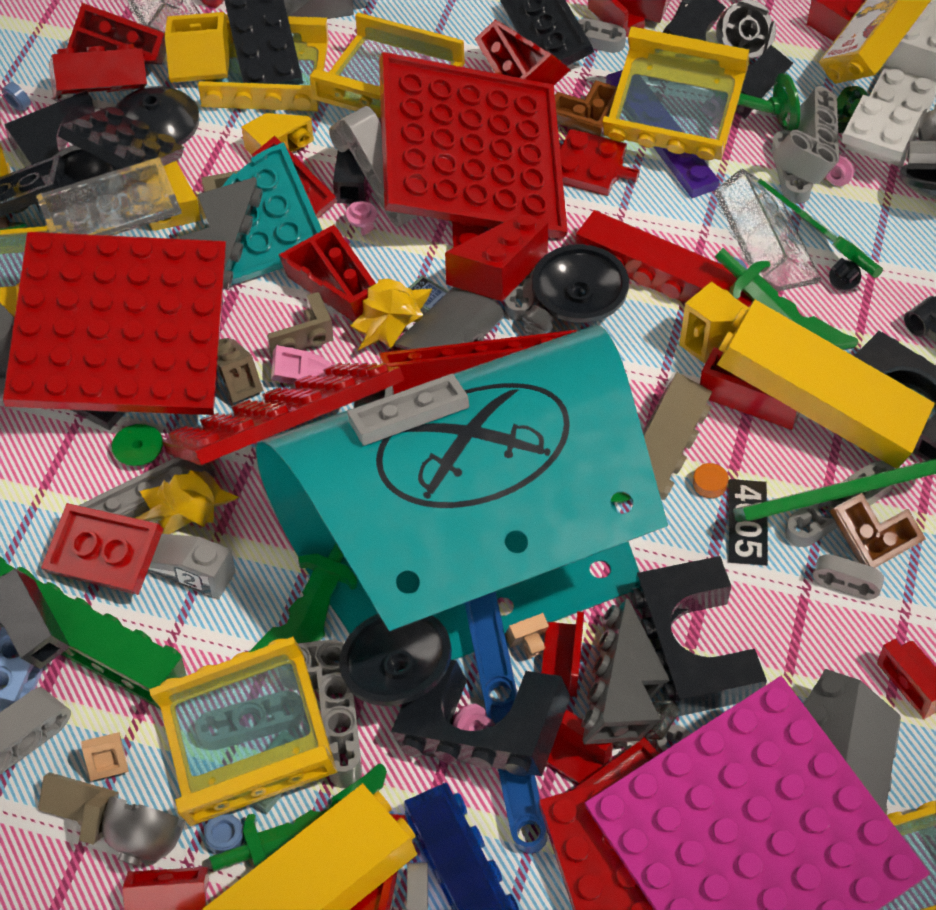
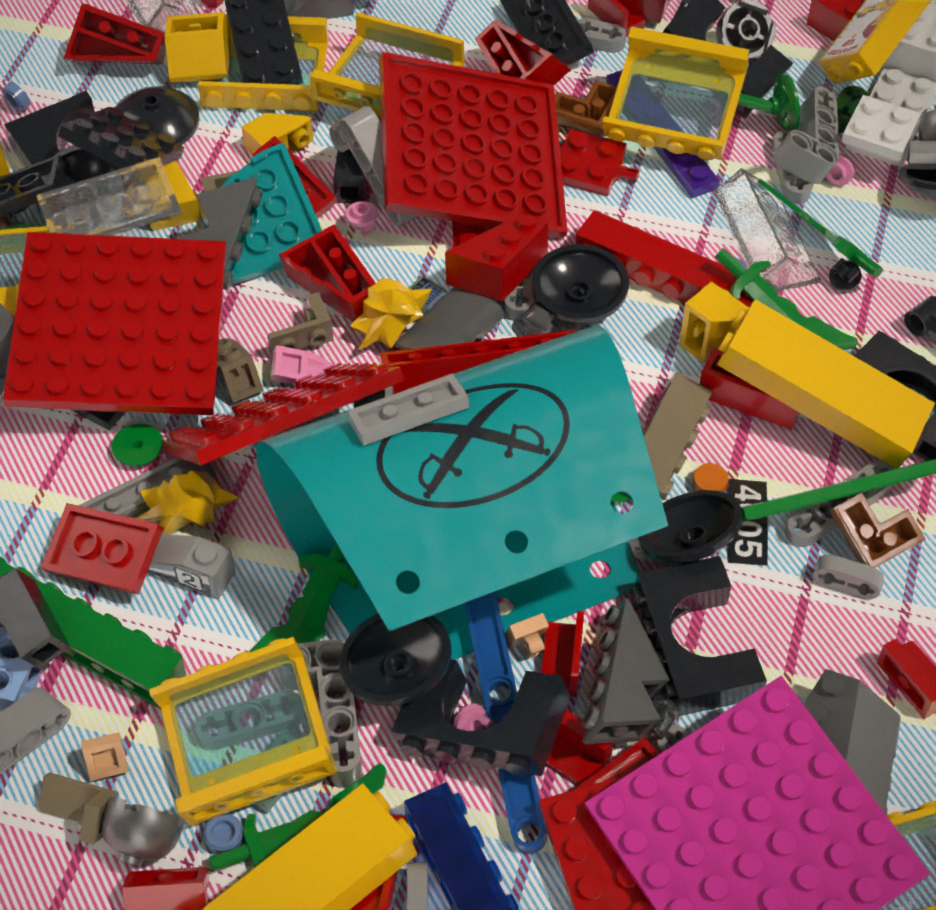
red wedge [48,44,147,100] -> none
none -> black dish [638,490,743,563]

